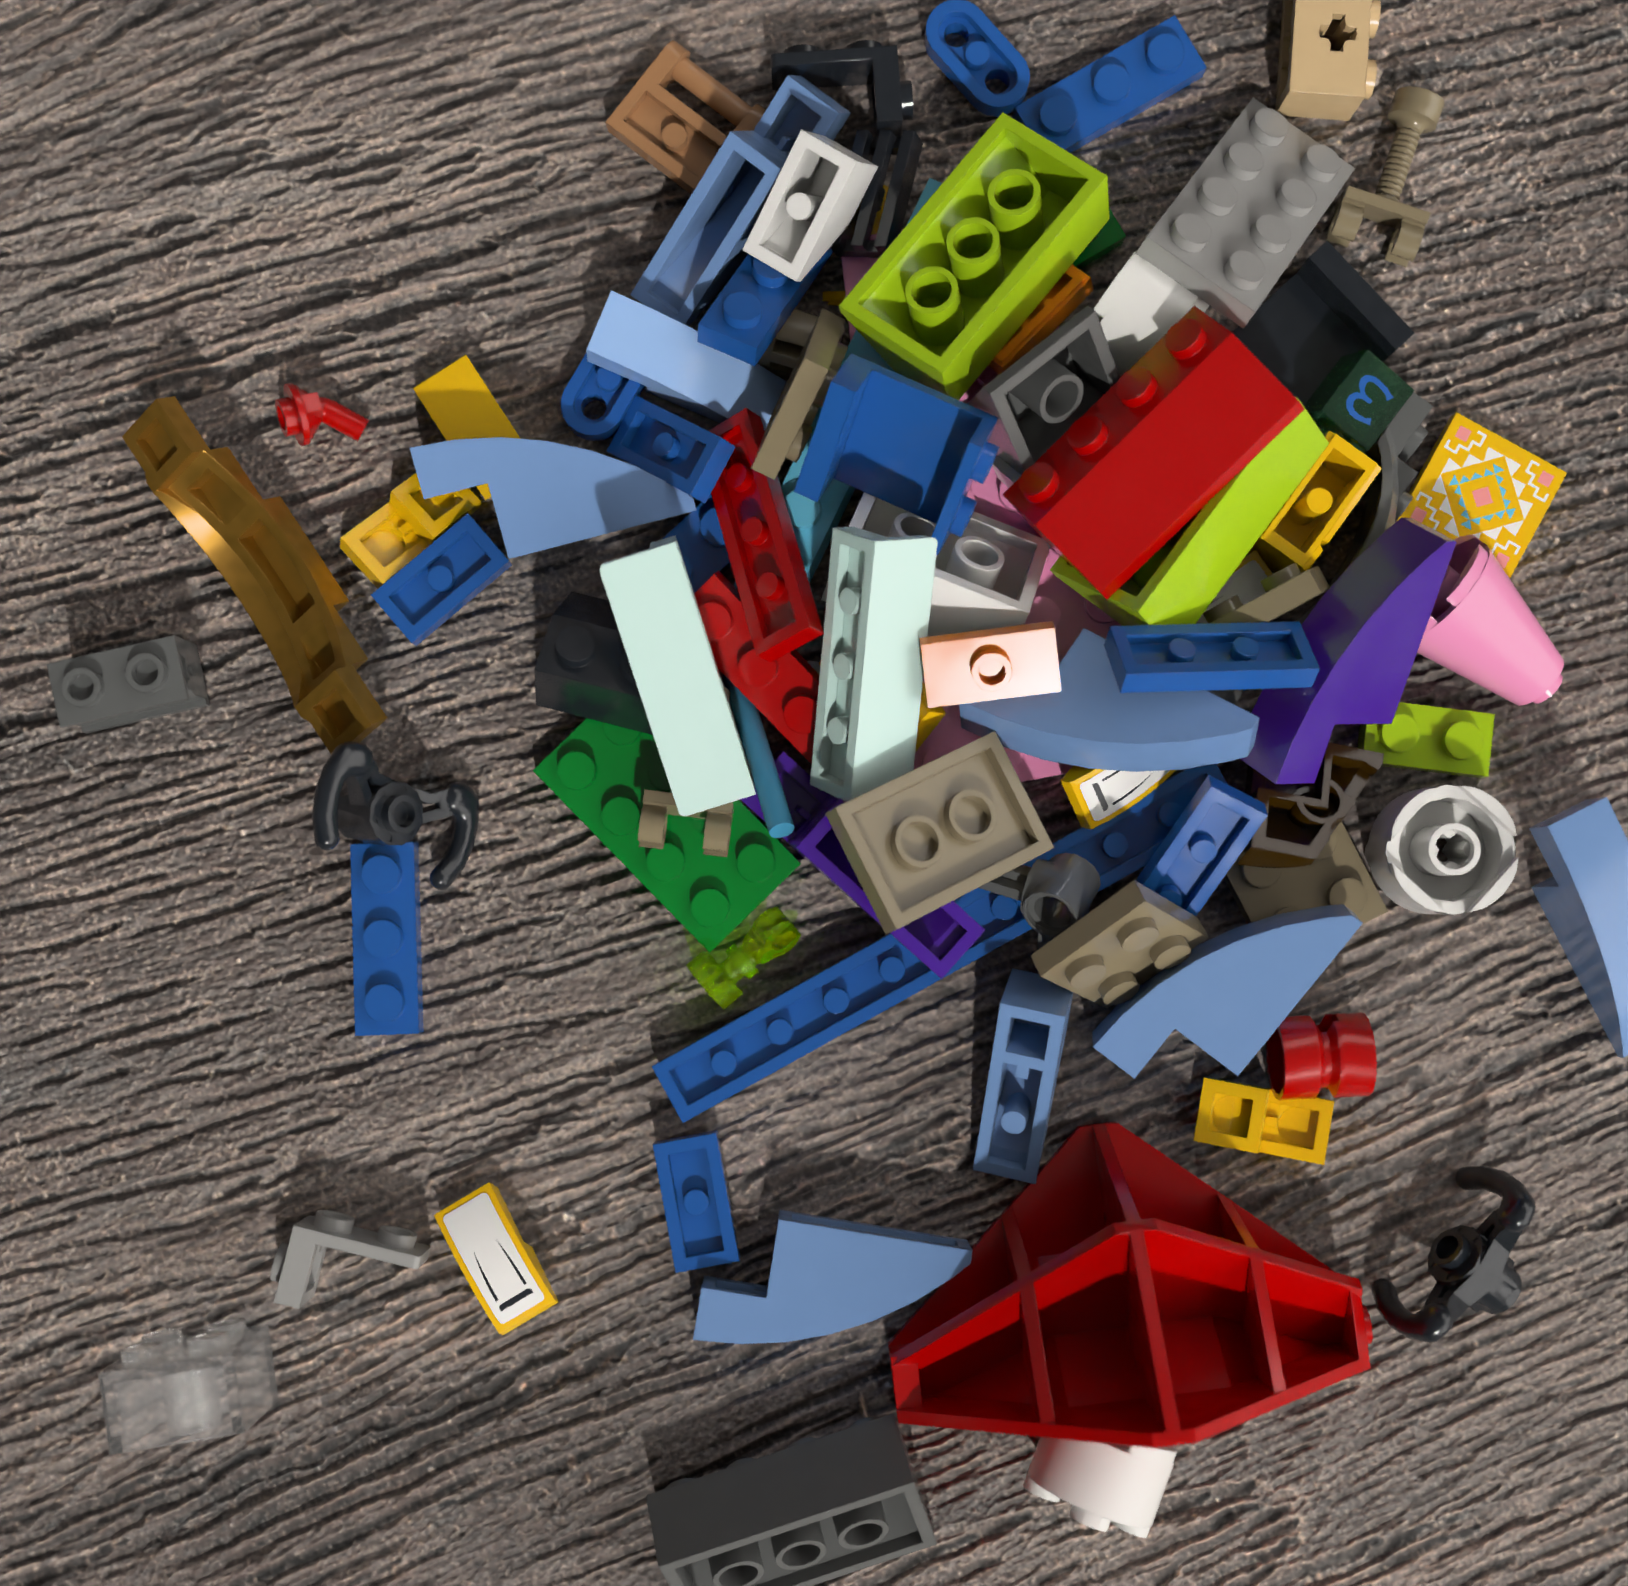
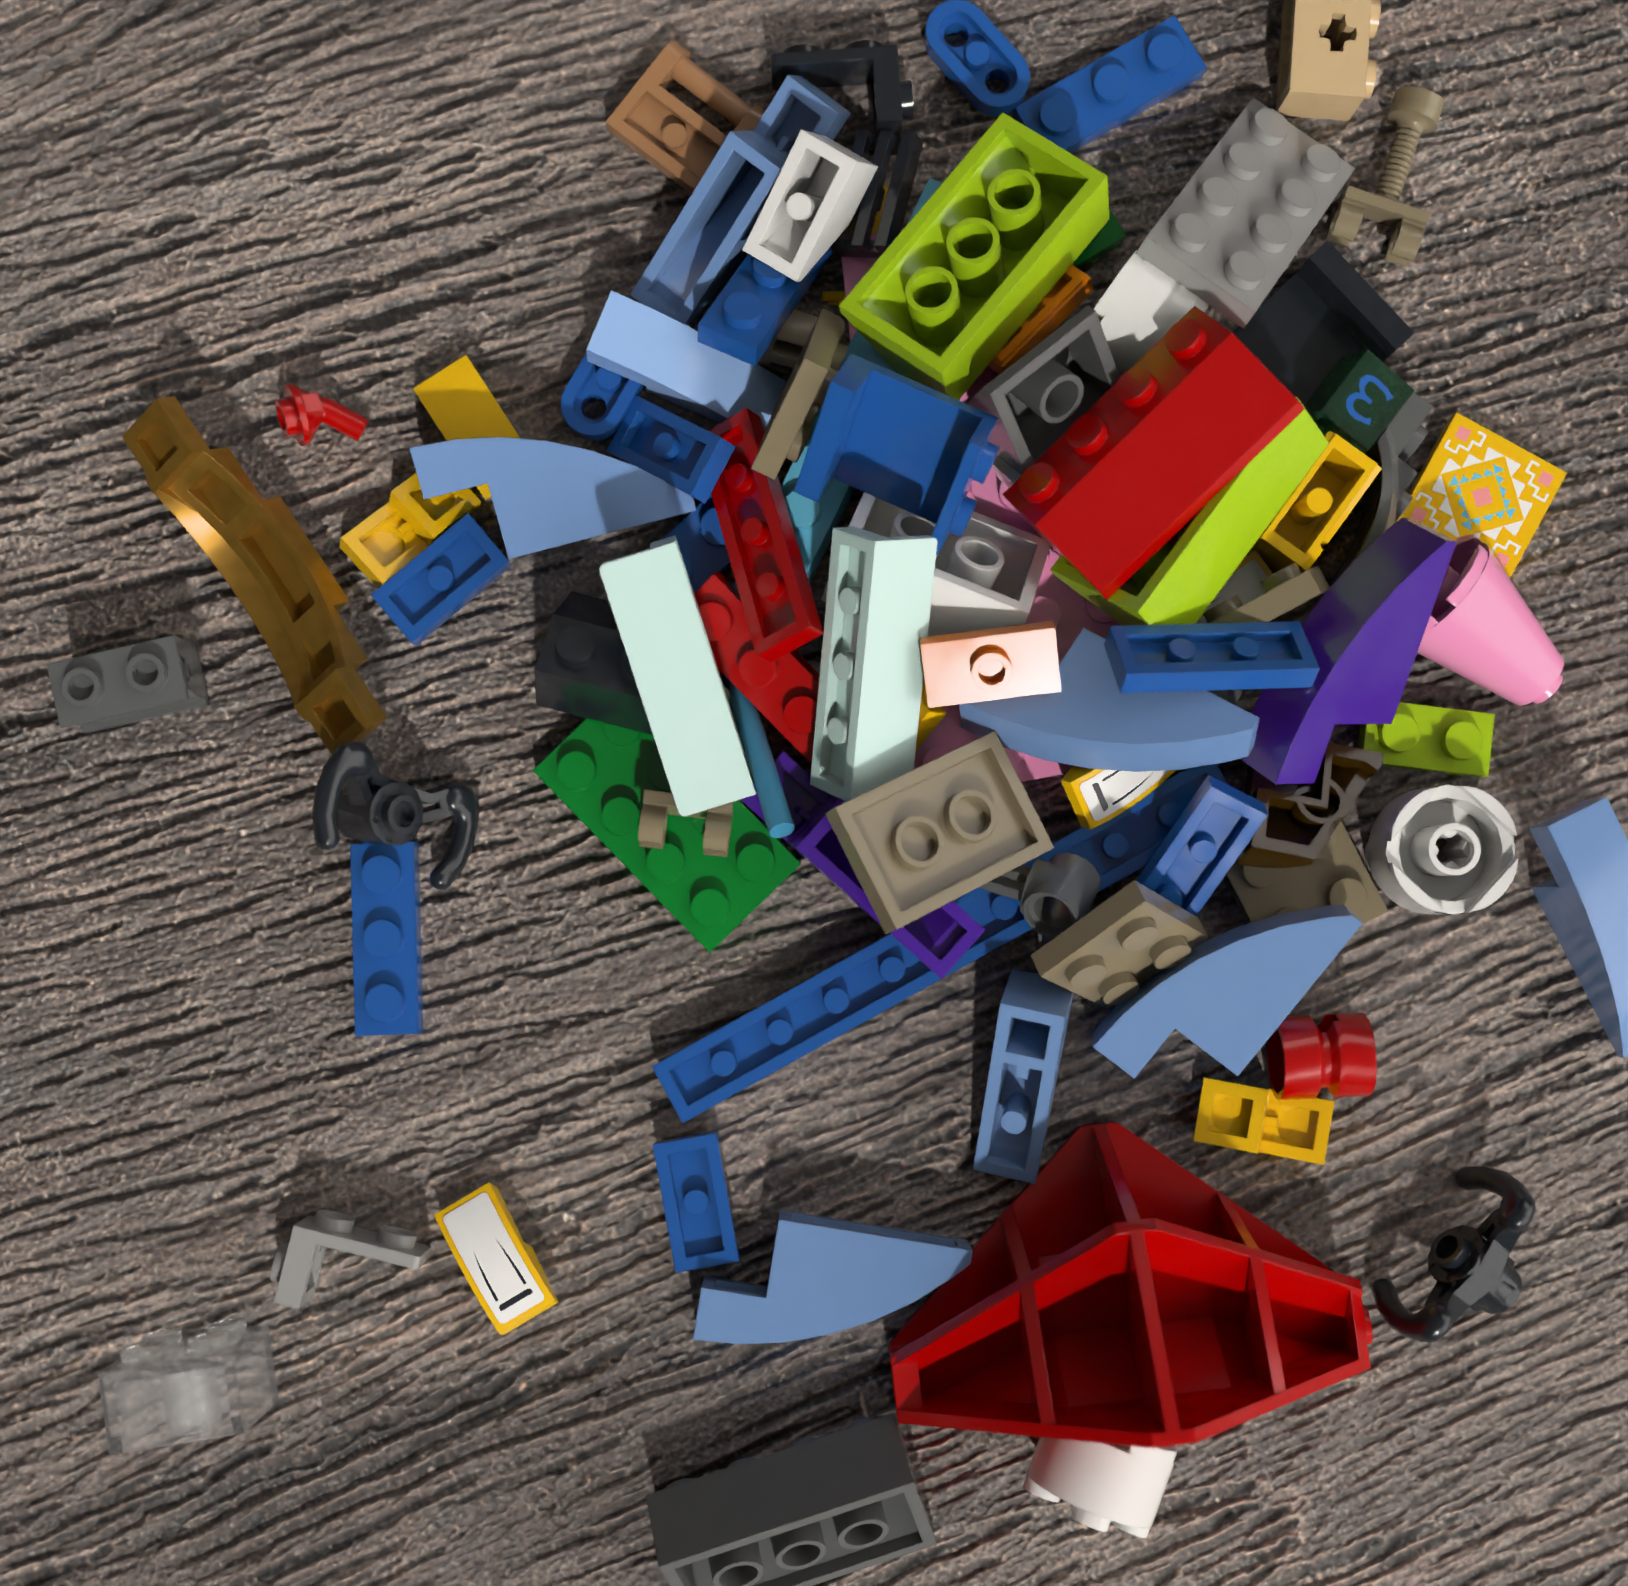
clear neon green piece [686,907,801,1010] -> none

